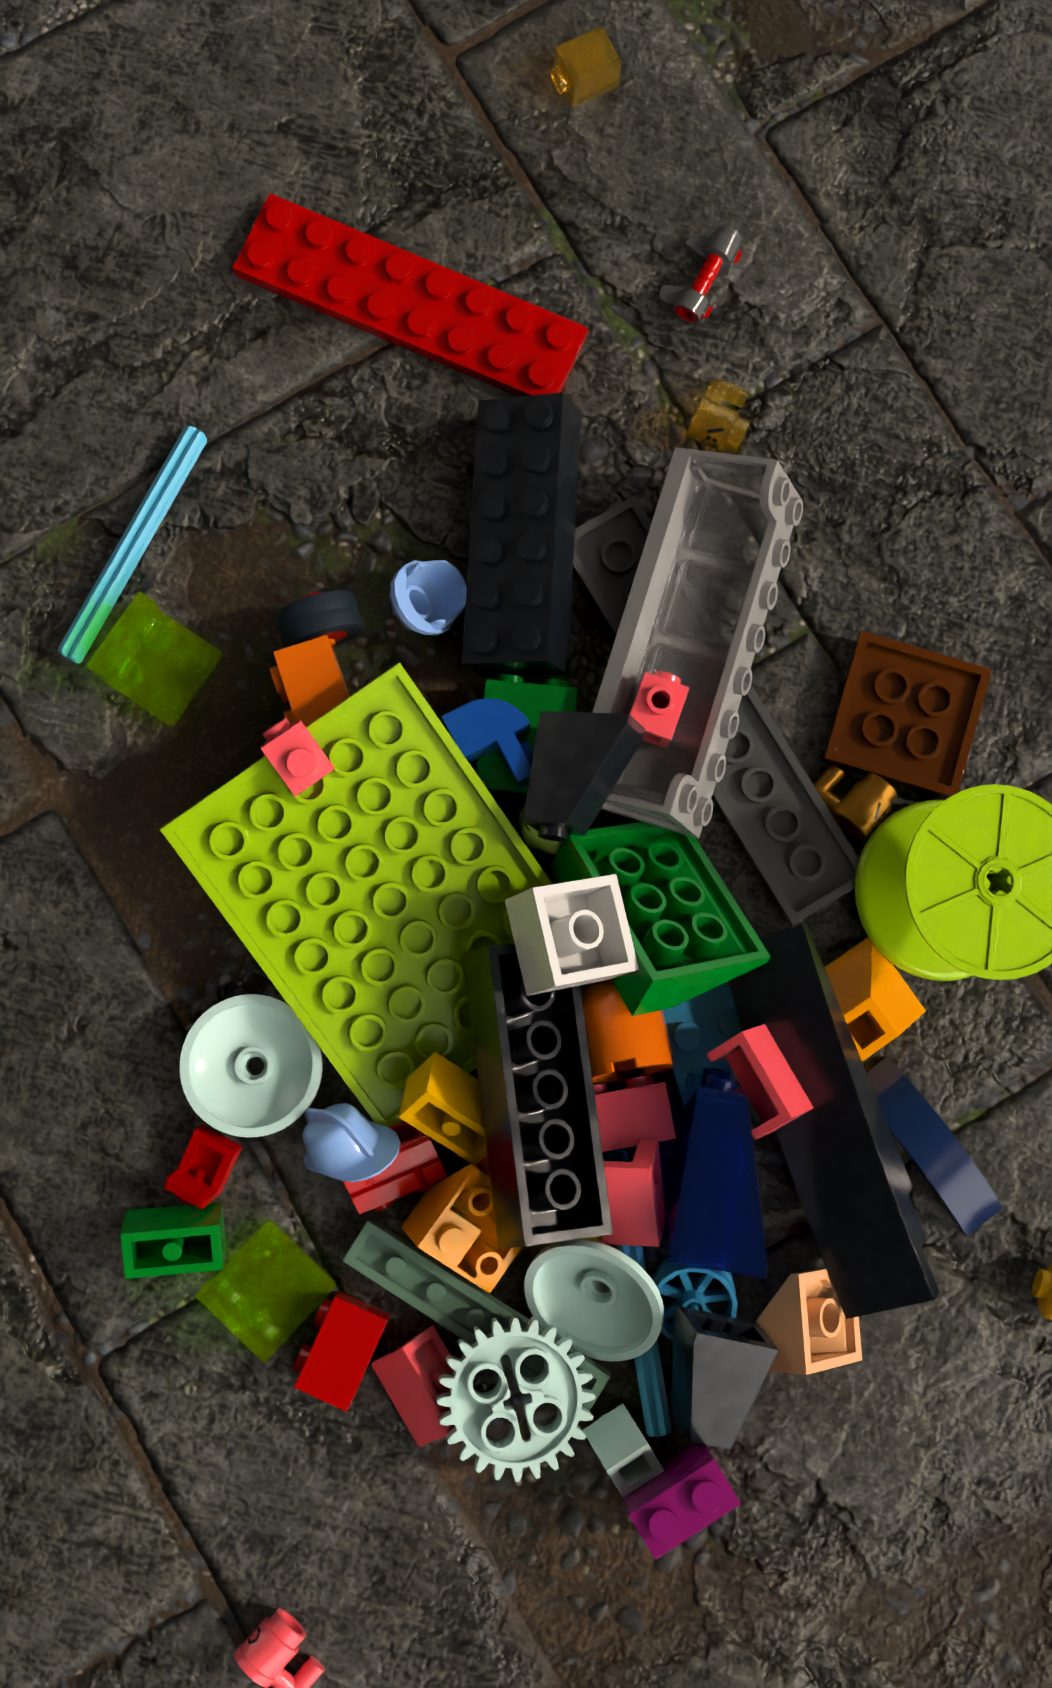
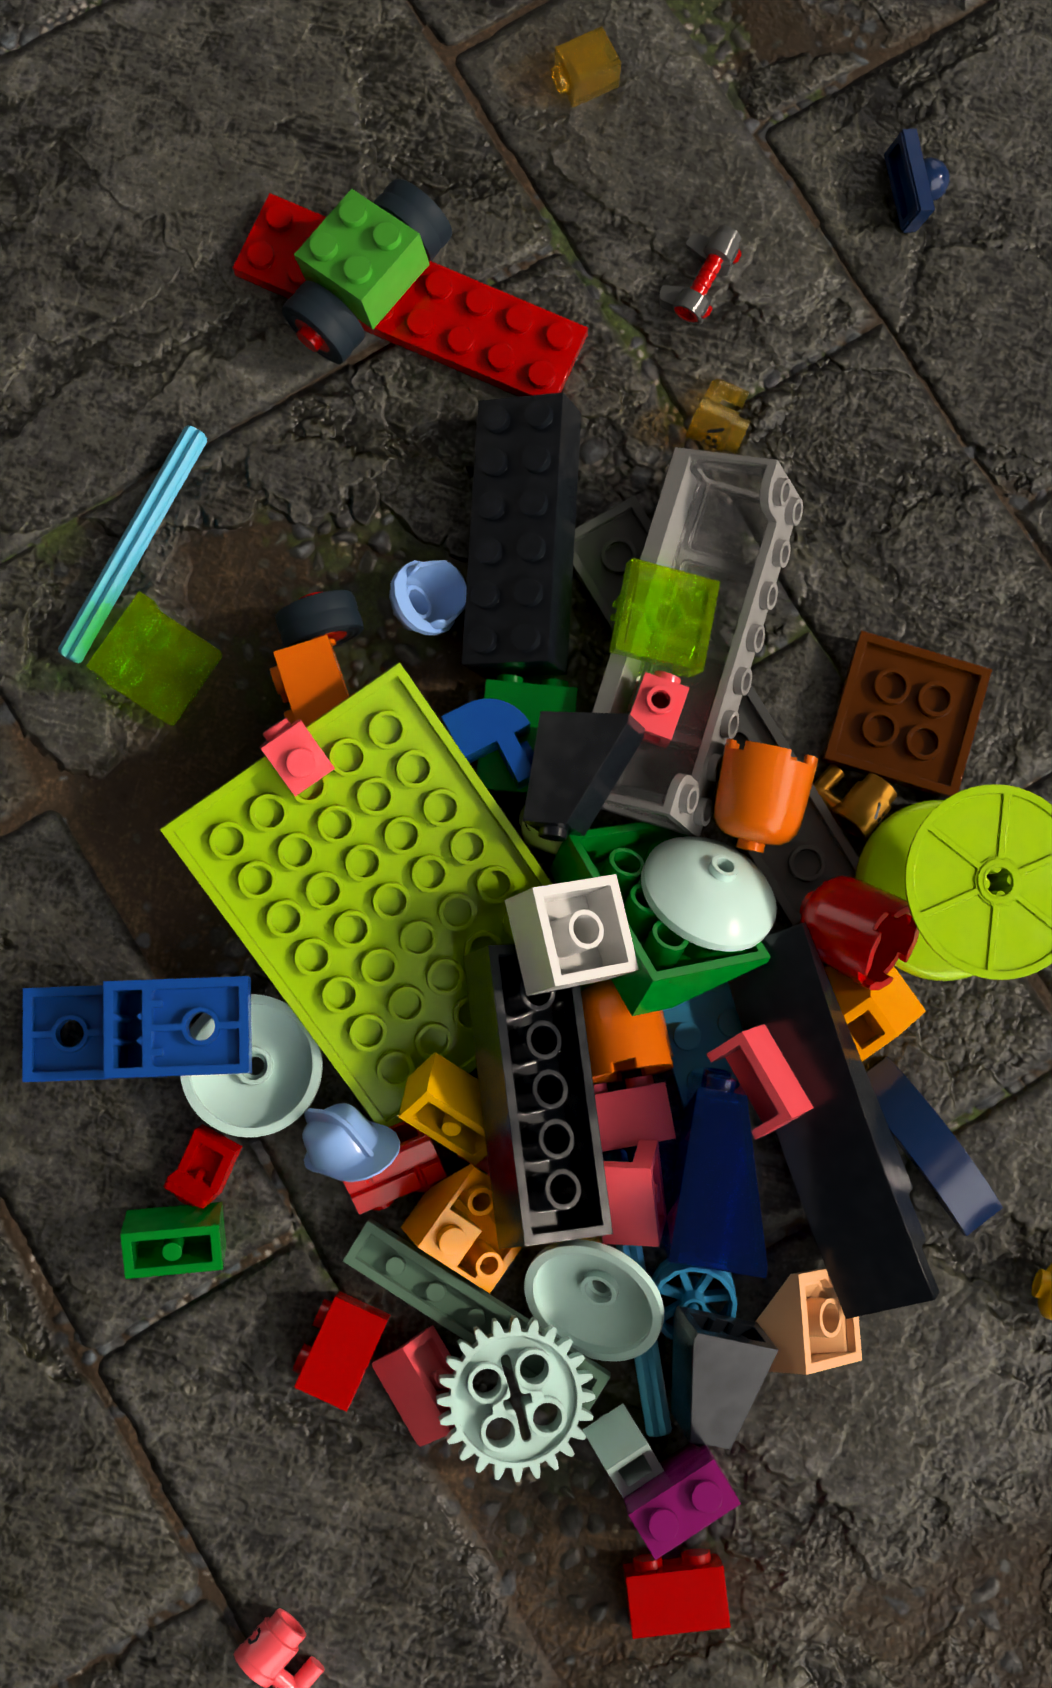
clear neon green bracket [194,1220,336,1364] -> none
none -> blue bracket [22,976,252,1082]
none -> brick [282,179,452,364]
none -> clear neon green piece [609,558,720,678]
none -> red brick [623,1548,731,1639]
none -> light aqua dish [641,836,777,952]
none -> orange cylinder [714,739,818,853]
none -> red cylinder [800,875,919,990]
none -> dark blue tile [884,128,950,233]

